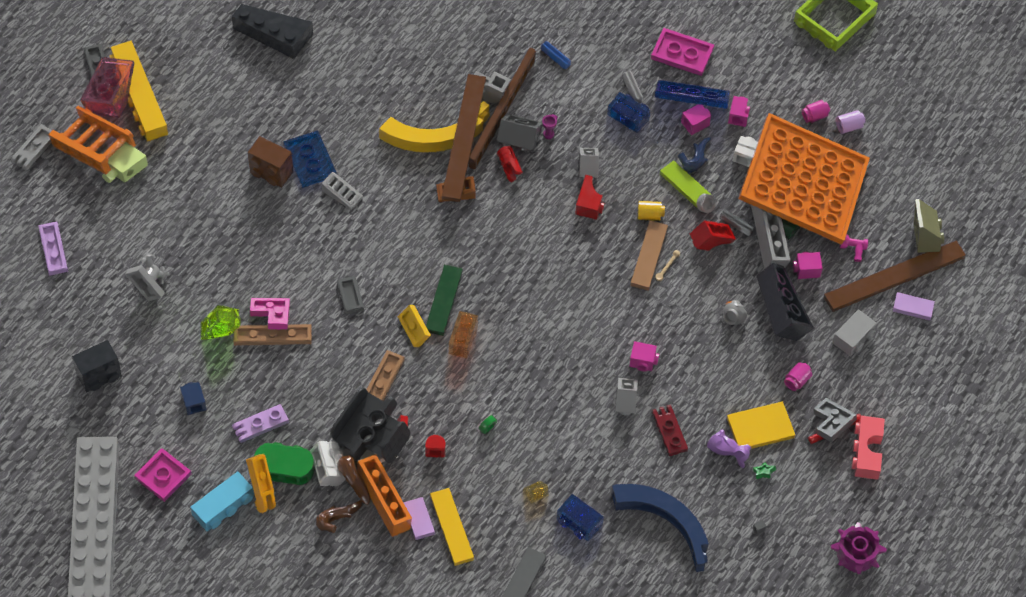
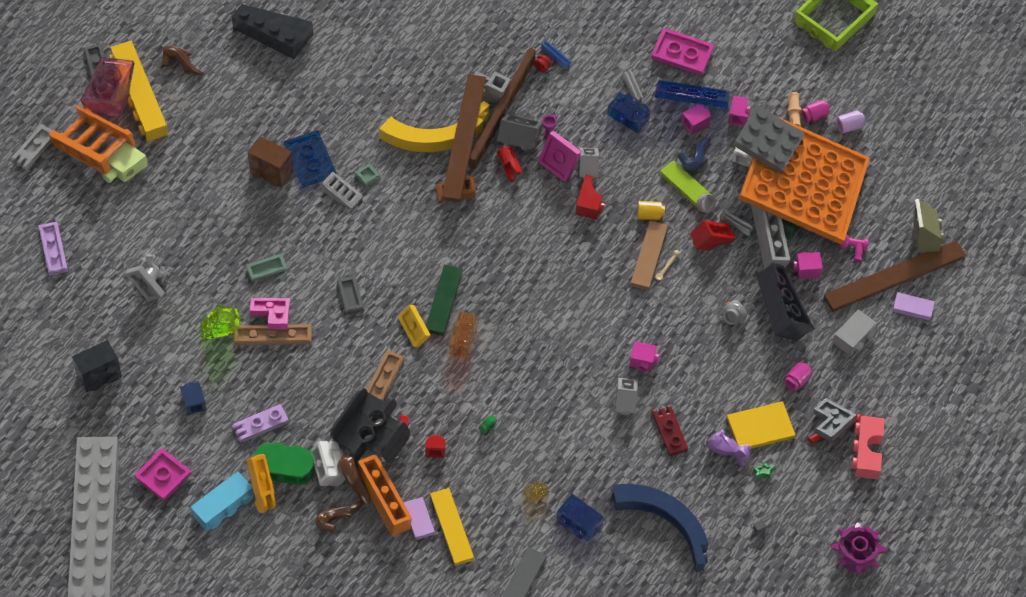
none -> reddish brown piece [161,46,205,76]
none -> sand green tile [246,254,288,281]
none -> sand green tile [354,163,381,188]
none -> red bush [533,54,552,73]
none -> dark pink plate [537,131,582,183]
none -> dark grey plate [733,105,805,174]
none -> light nougat pin [787,92,802,127]

